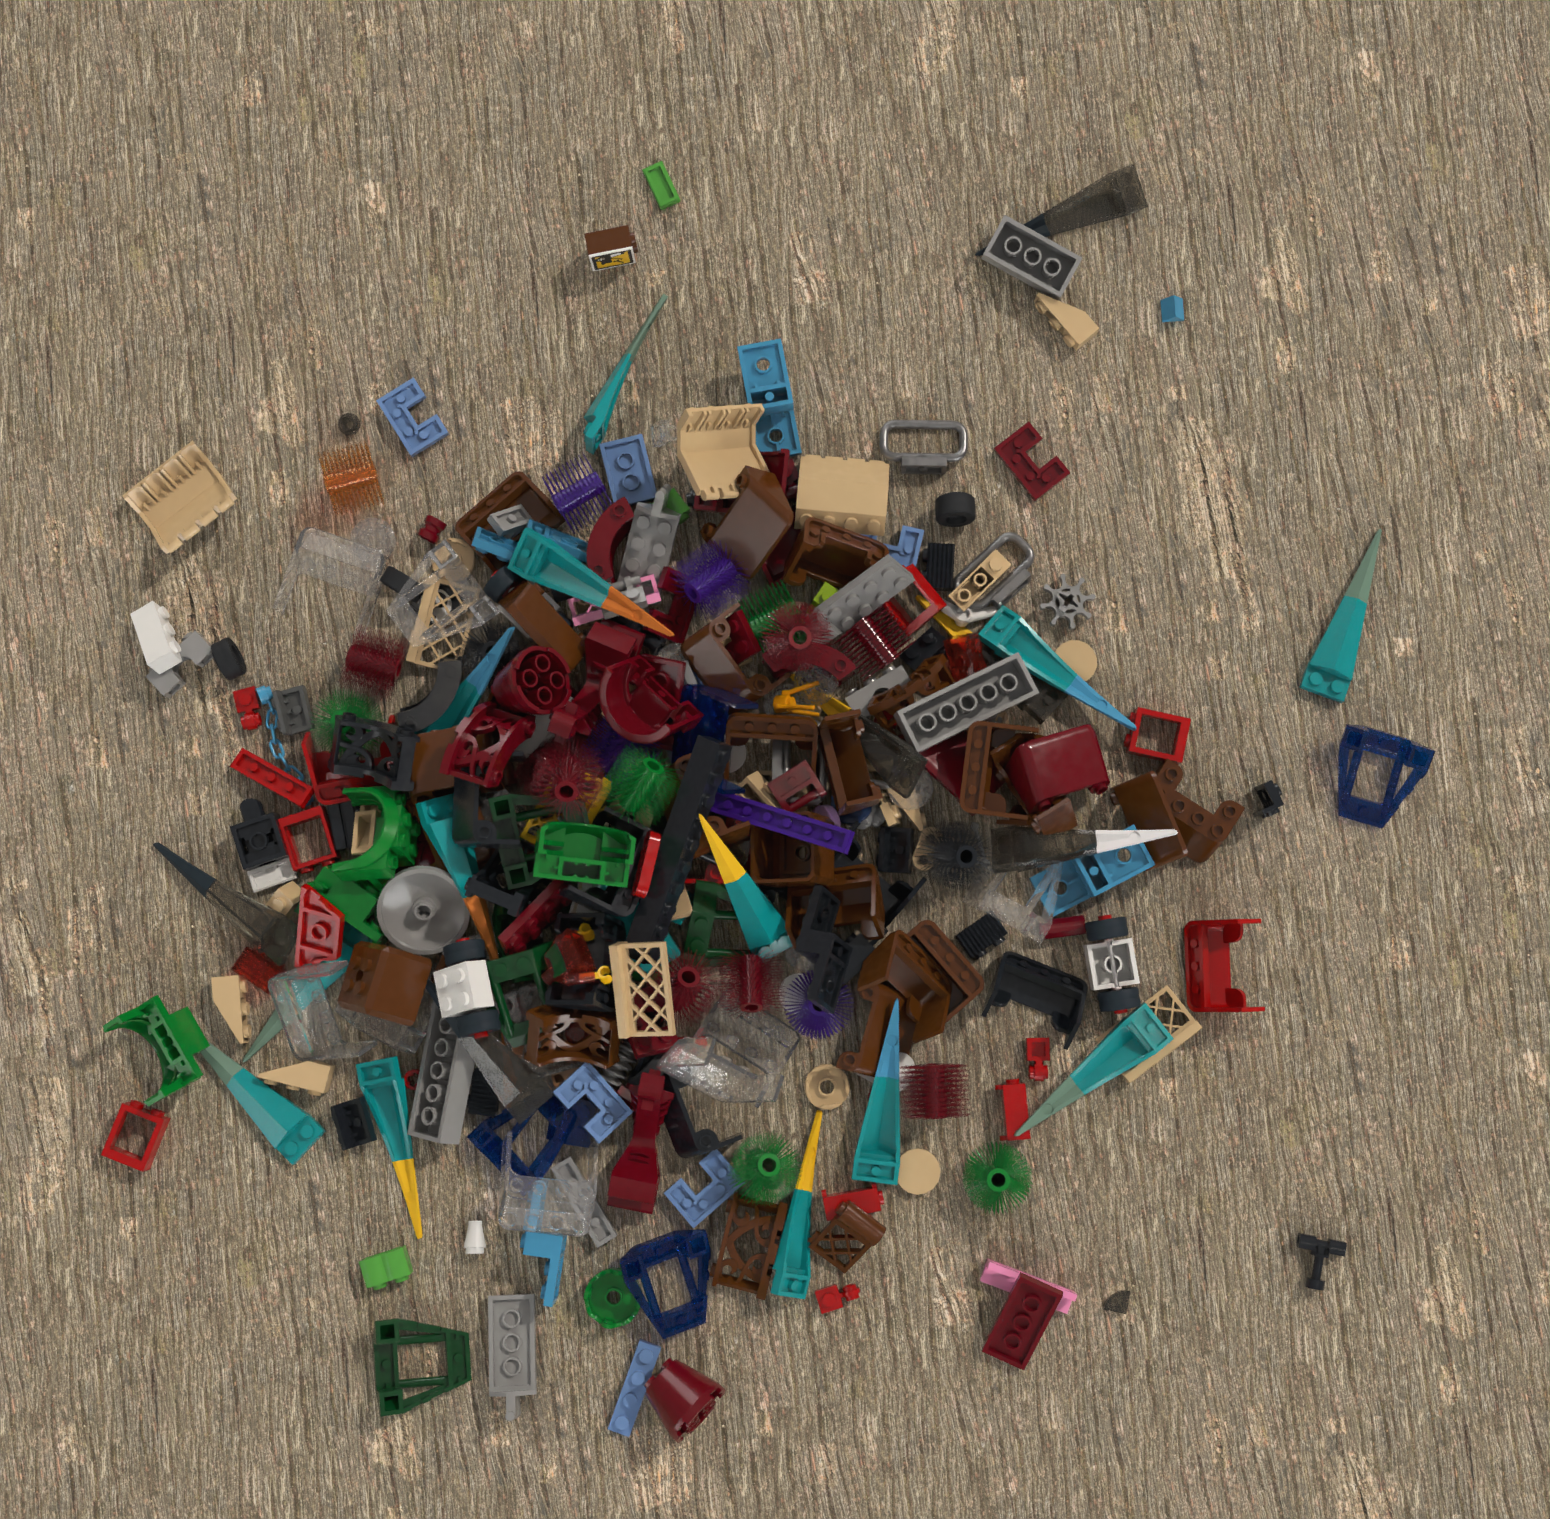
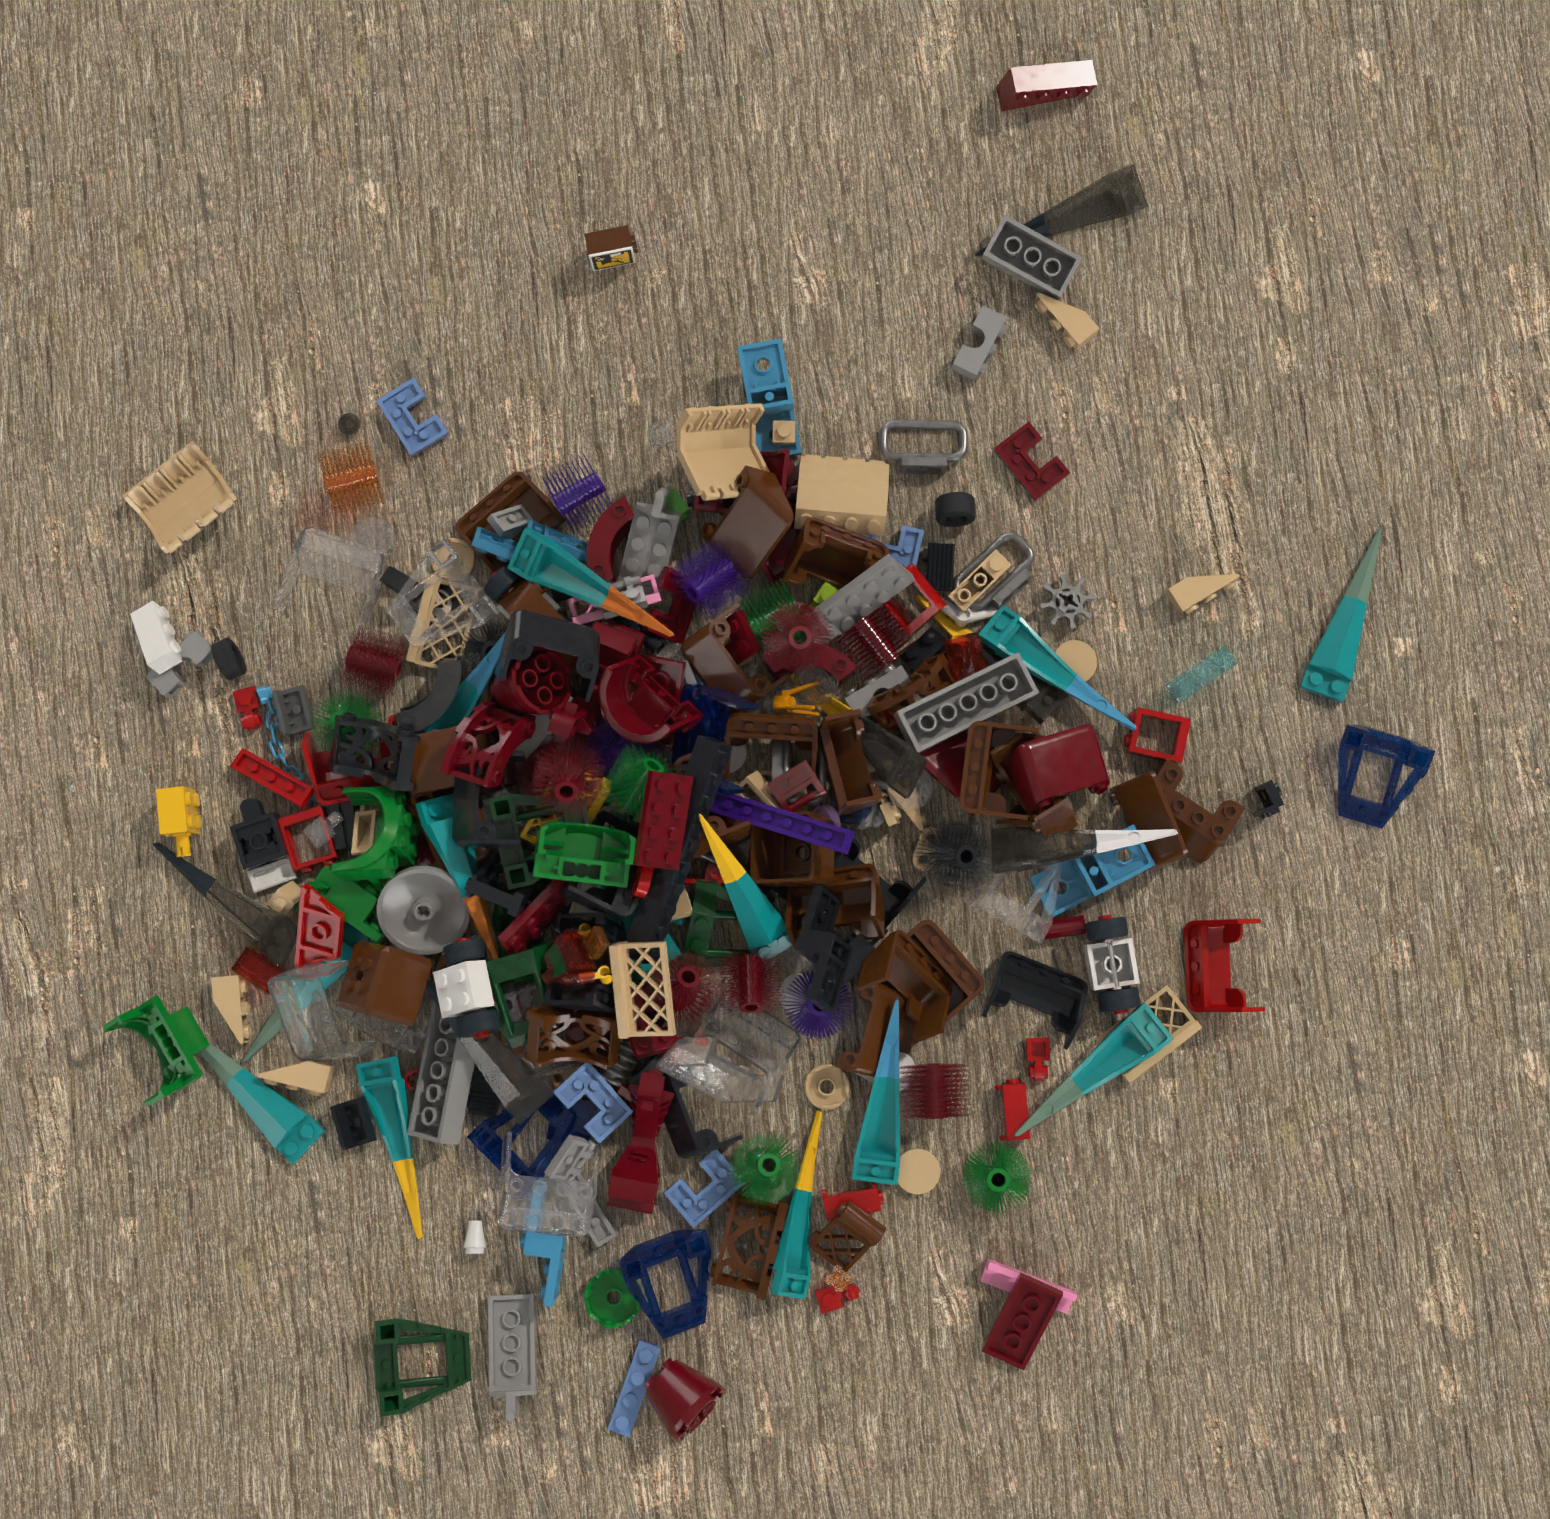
red window [101,1100,171,1172] -> none
bright green brick [359,1245,414,1290] -> none
dark red wheel [417,515,447,545] -> none
teal plate [583,294,668,455] -> none
medium blue plate [599,434,657,506] -> none
bright green tile [642,161,680,210] -> none
black bracket [876,826,915,874] -> none
black brick [954,911,1008,960] -> none
clear smoke tile [1103,1290,1130,1314] -> none
dark azure slope [1160,295,1184,322] -> none
black bar [1296,1233,1347,1291] -> none
none -> yellow brick [156,786,202,857]
none -> clear plate [303,811,344,849]
none -> black windscreen [495,609,600,702]
none -> light grey plate [544,1134,597,1182]
none -> clear orange plate [583,926,610,960]
none -> dark red plate [633,770,693,870]
none -> tan plate [773,420,795,445]
none -> clear orange plate [825,1265,853,1293]
none -> light grey arch [951,306,1007,381]
none -> wedge [996,60,1097,112]
none -> tan slope [1165,574,1240,615]
none -> clear light blue arch [1165,644,1238,703]

